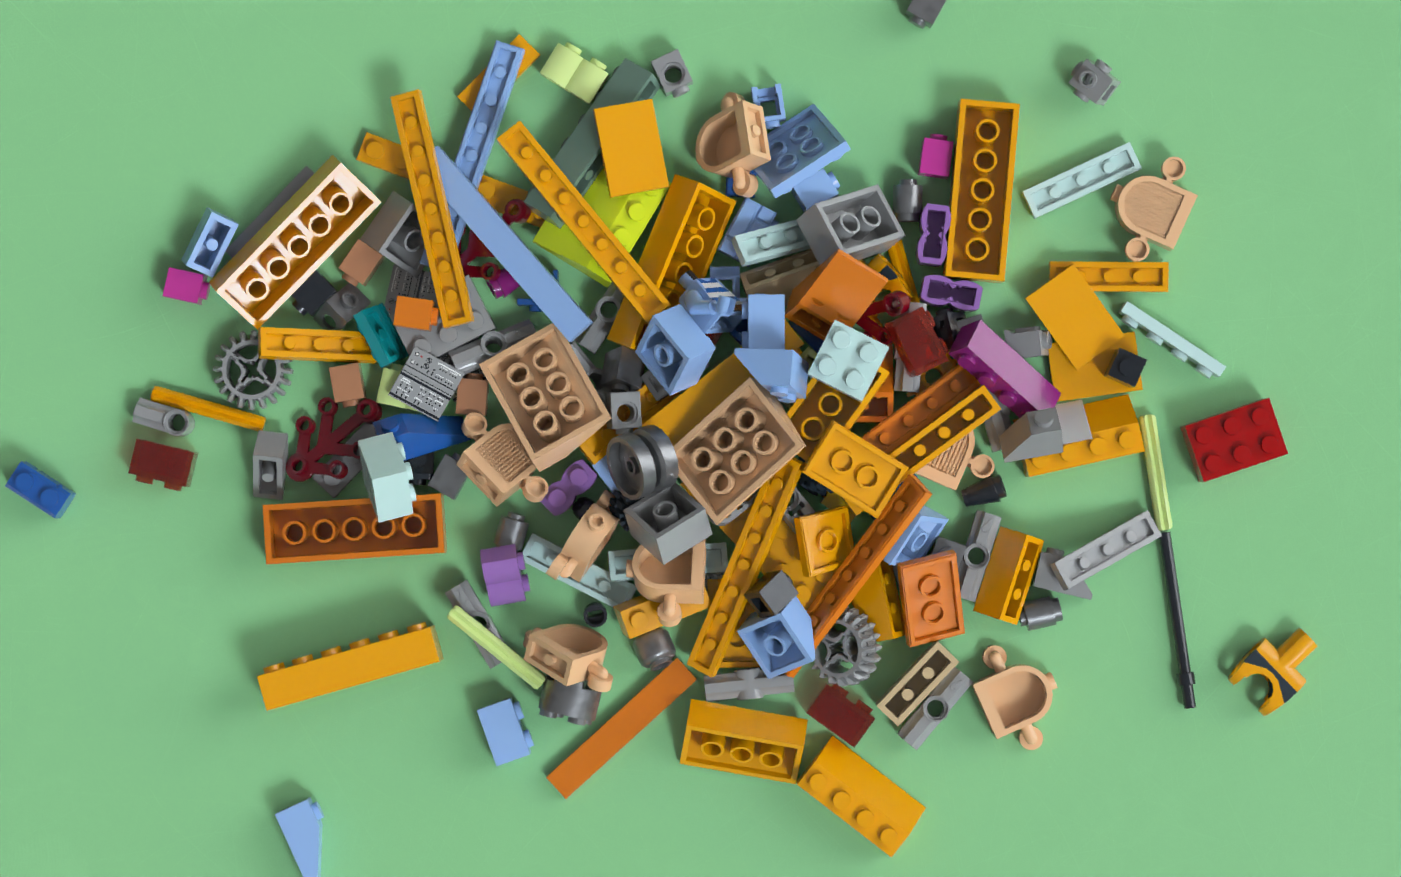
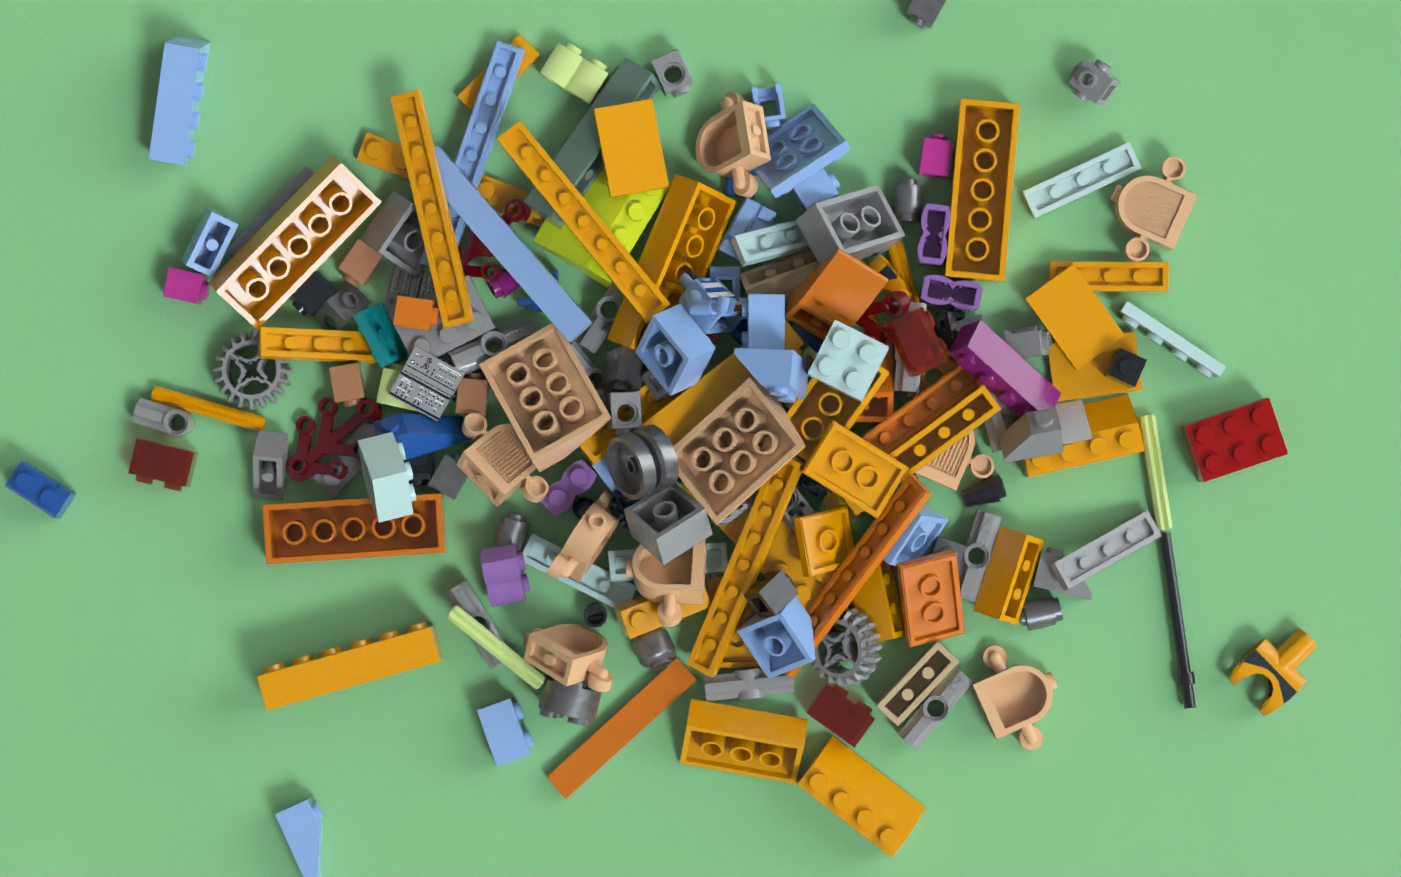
none -> light blue wedge [149,36,210,166]

